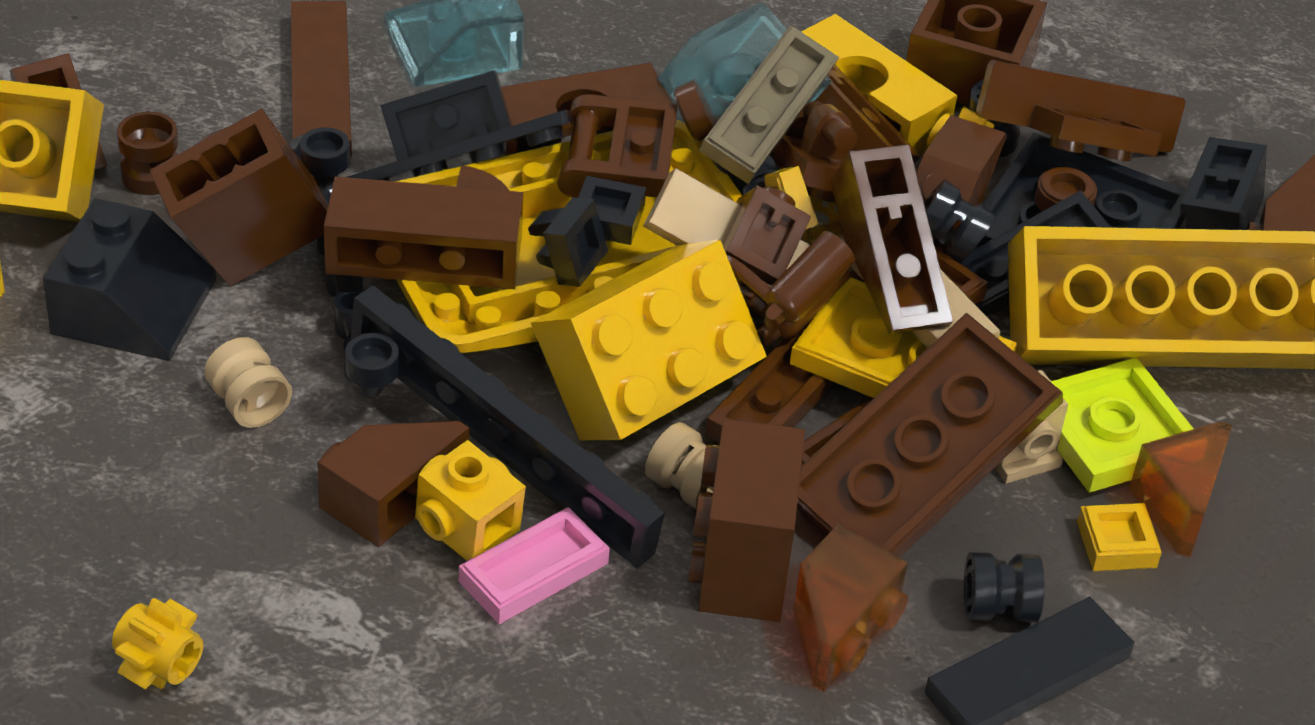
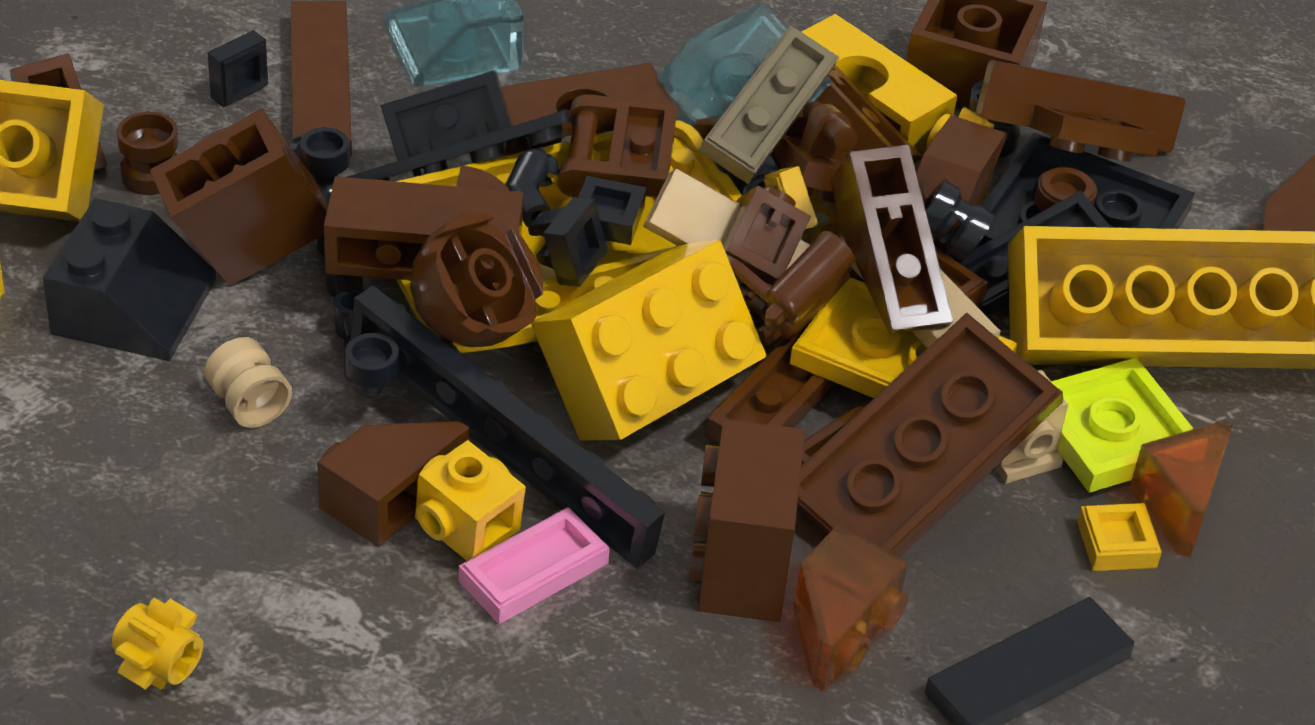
tan wheel [645,422,717,510] -> none
reddish brown tile [674,79,716,142] -> none
black wheel [963,552,1044,623] -> none
black hinge [1180,137,1267,230] -> none
none -> black tile [207,30,268,107]
none -> reddish brown cylinder [410,213,543,347]
none -> black arm [505,148,559,227]

